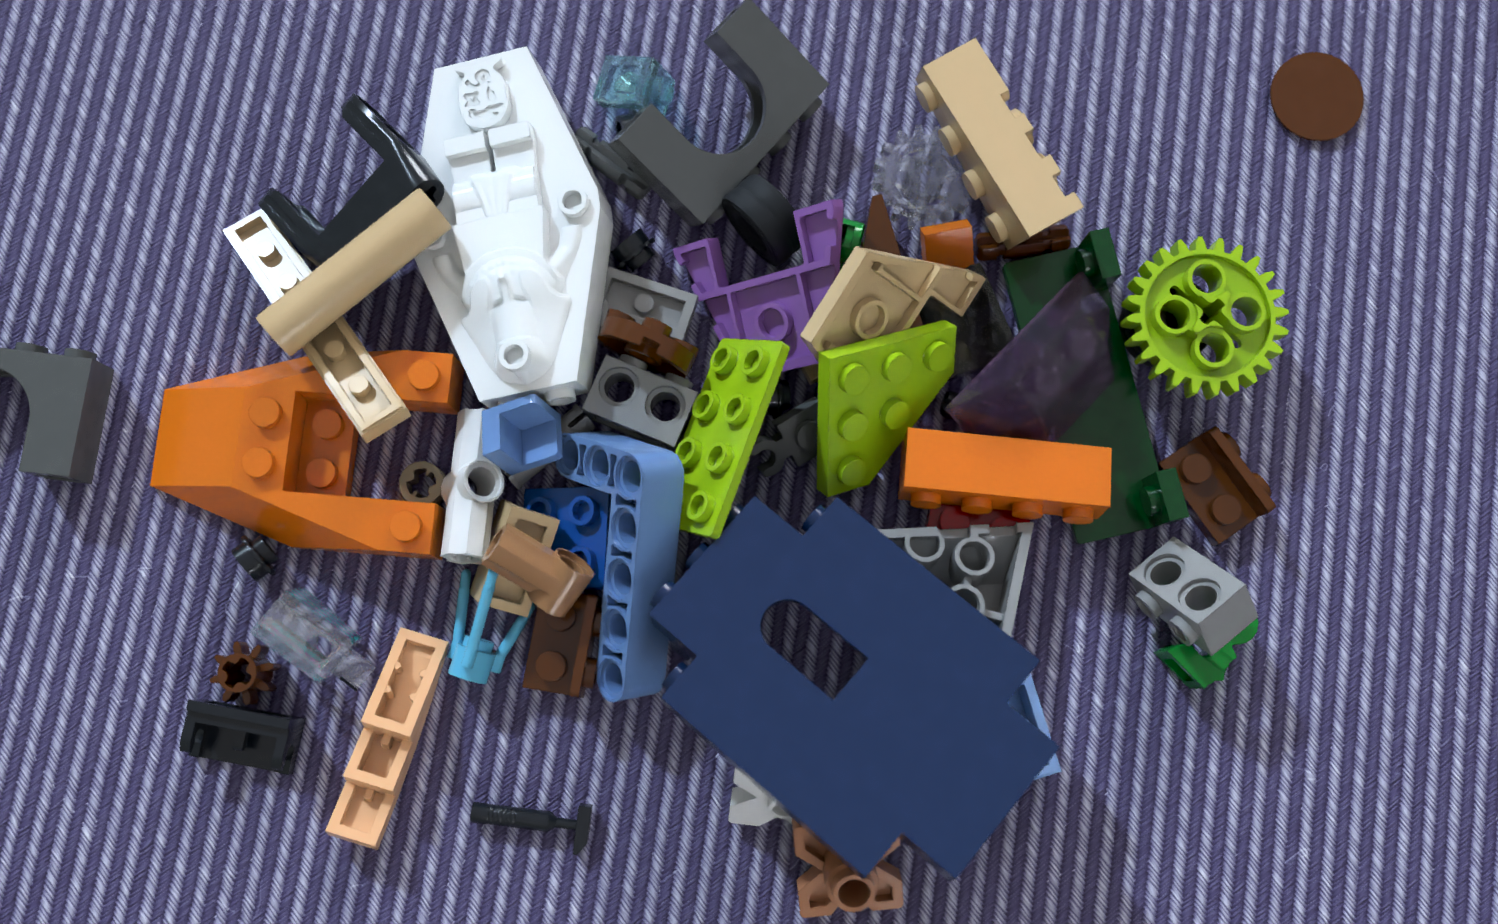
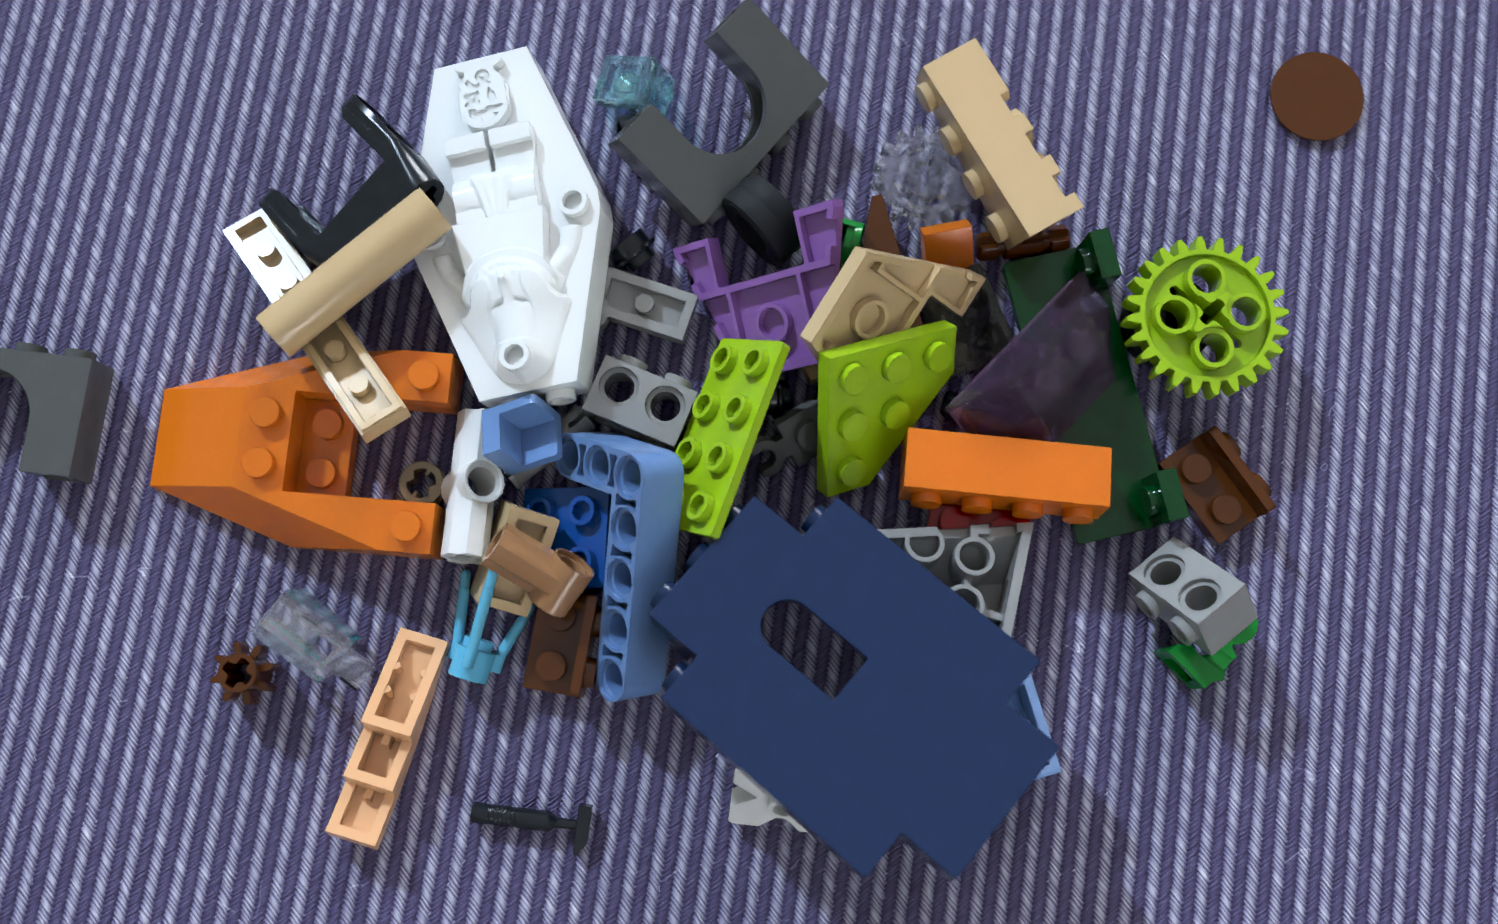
black hinge [180,699,306,775] -> none
black plate [231,535,279,581] -> none
dark grey axle [575,127,651,200] -> none
reddish brown plate [597,308,699,378] -> none
nougat plant [792,818,904,918] -> none

